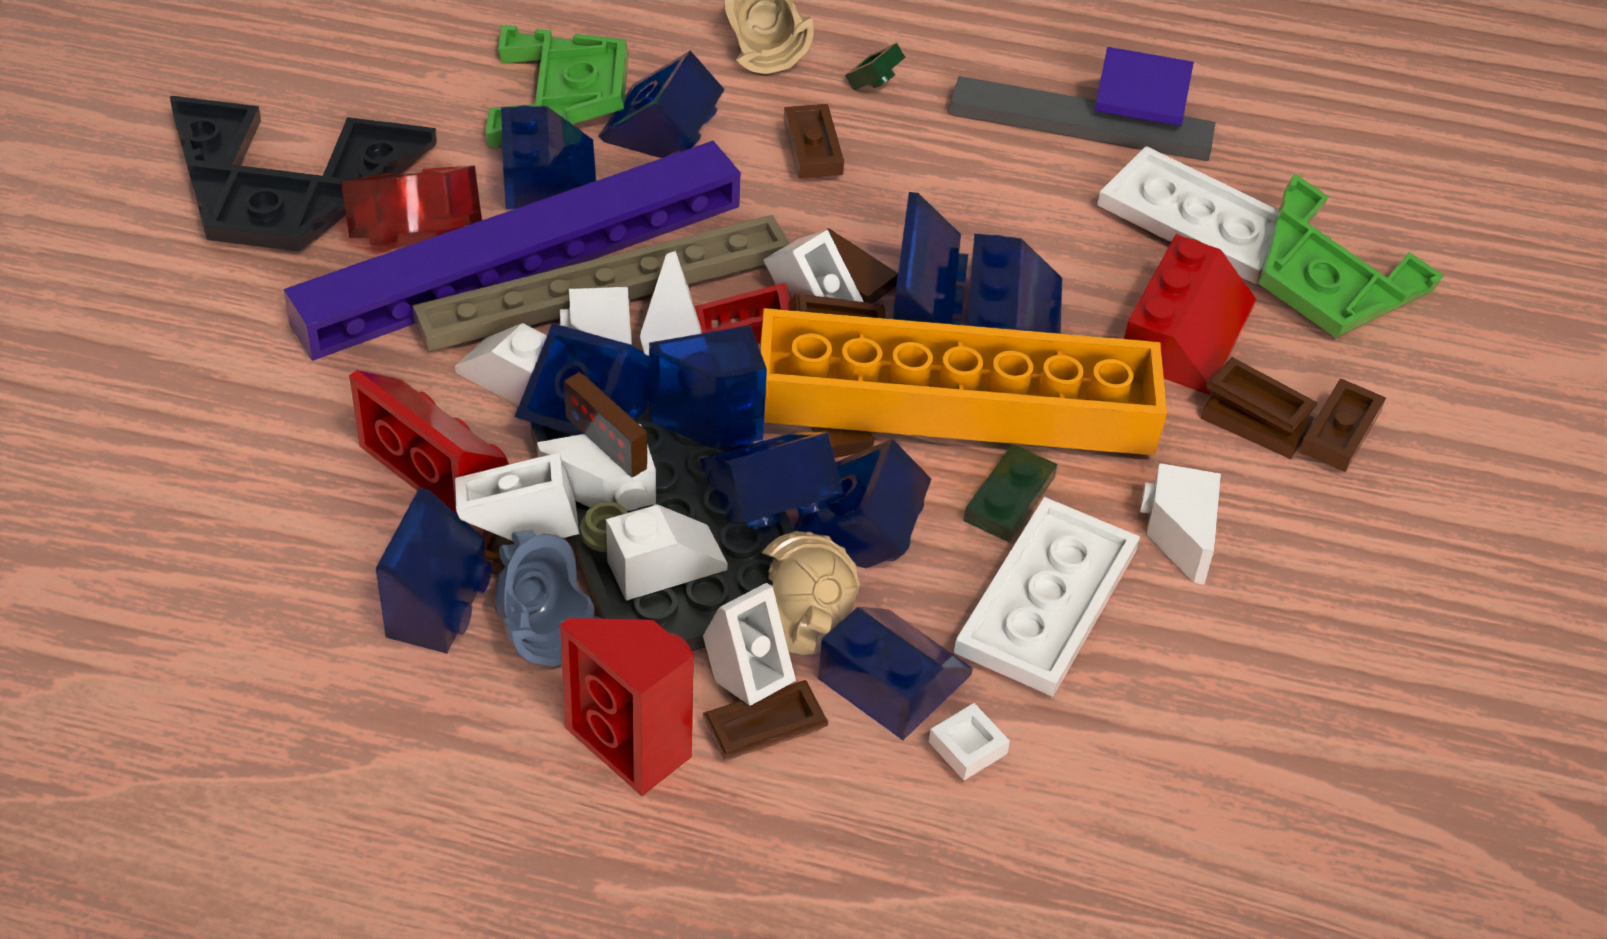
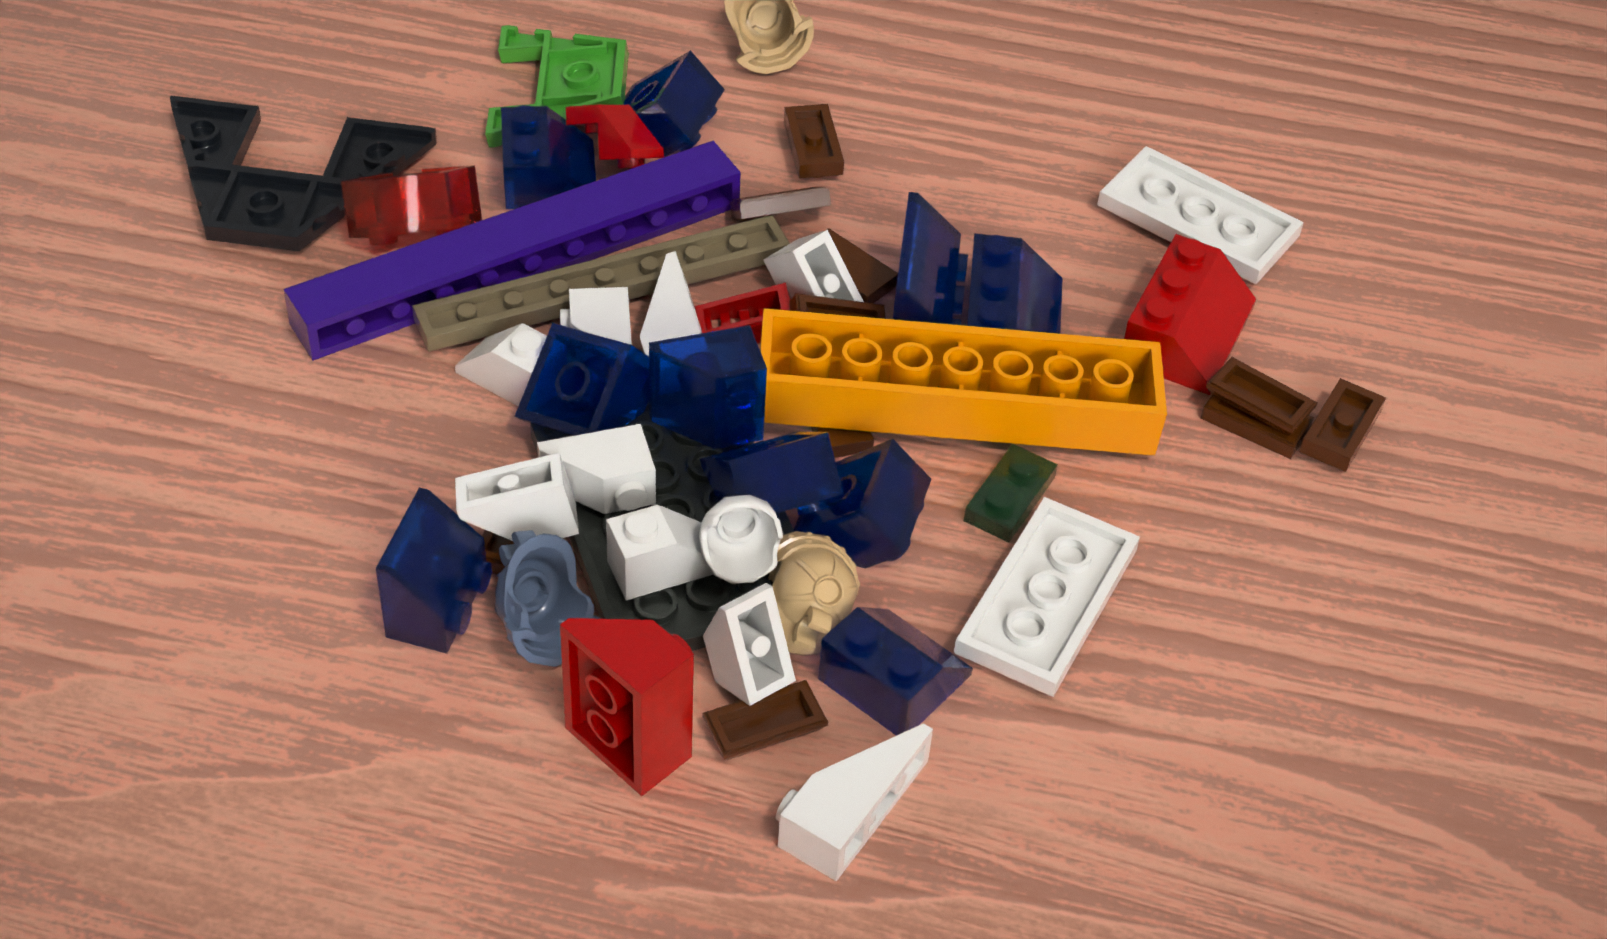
red slope [349,370,509,527] -> none
tile [564,372,648,478] -> none
olive plate [580,502,627,552] -> none
dark green plate [845,43,906,90] -> none
white plate [928,703,1010,780] -> none
dark grey tile [950,76,1216,161] -> none
dark purple slope [1094,47,1194,126] -> none
white slope [1140,463,1221,585] -> none
bright green wing [1258,174,1444,338] -> none
none -> red slope [565,104,664,169]
none -> white hair [699,495,783,584]
none -> tile [730,186,831,219]
none -> white slope [776,723,933,881]

